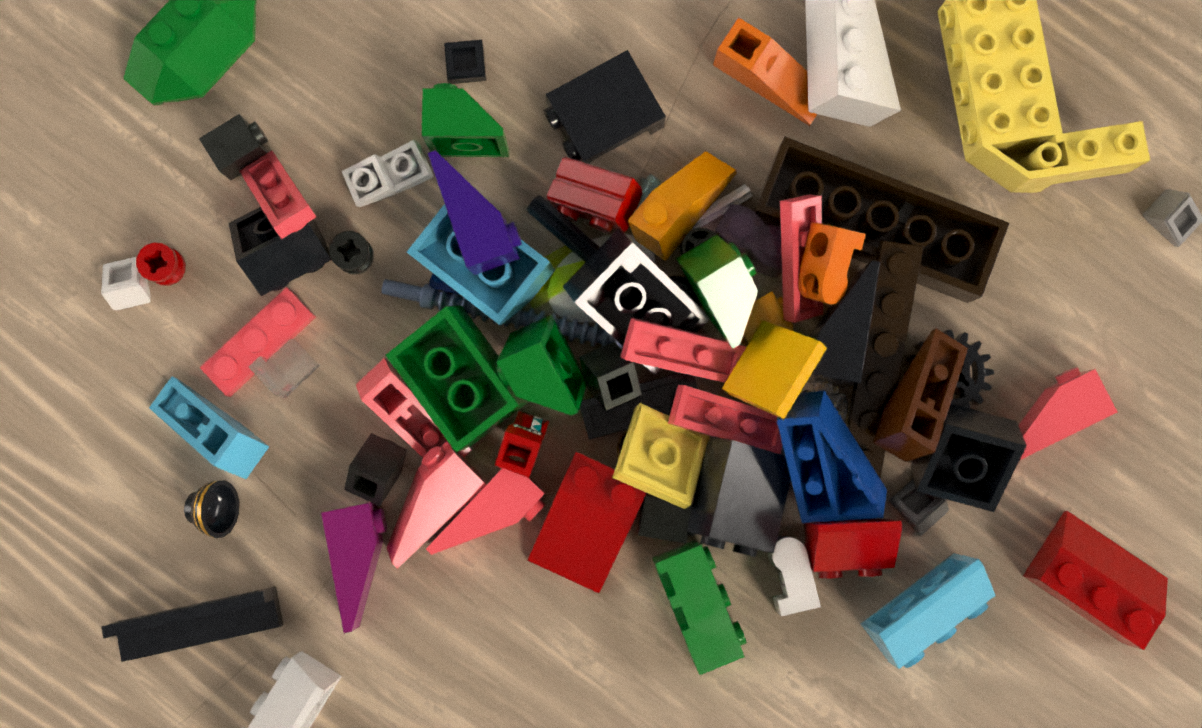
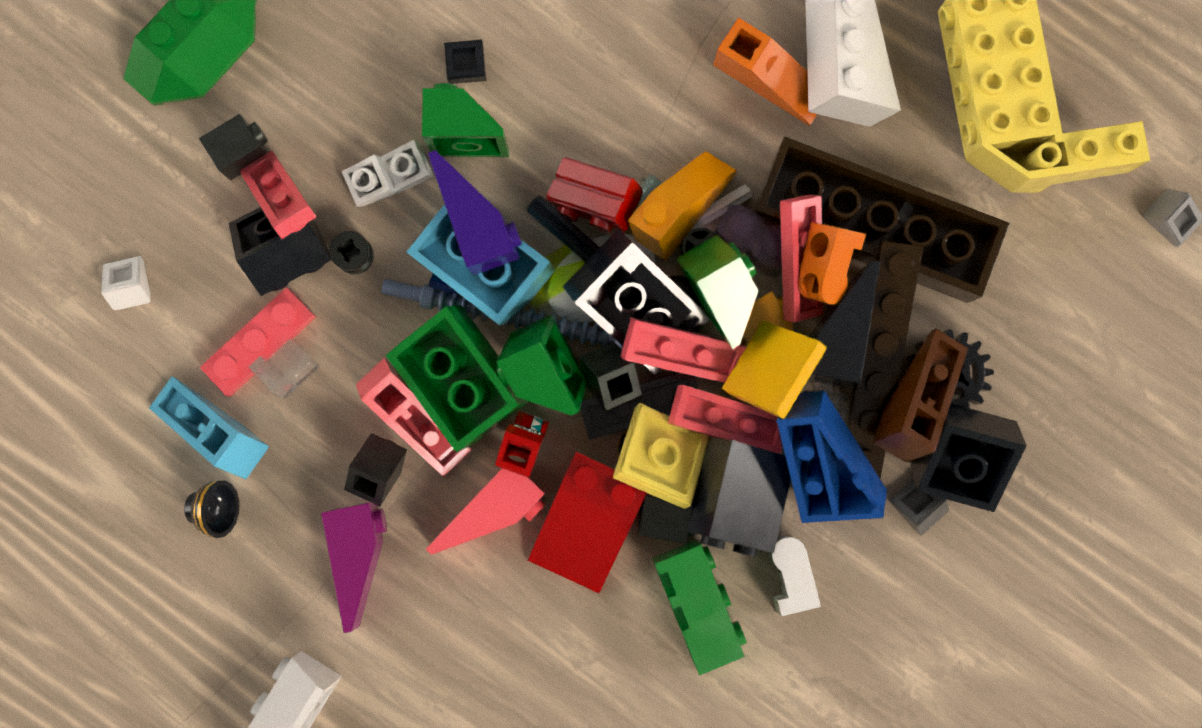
black fence [101,586,283,662] -> none
red wheel [136,242,186,286] -> none
slope [386,441,486,569] -> none
black panel [543,50,666,165] -> none
red slope [804,518,902,579] -> none
medium azure slope [861,553,996,669] -> none
coral slope [1018,367,1117,460] -> none
red slope [1023,511,1168,650] -> none

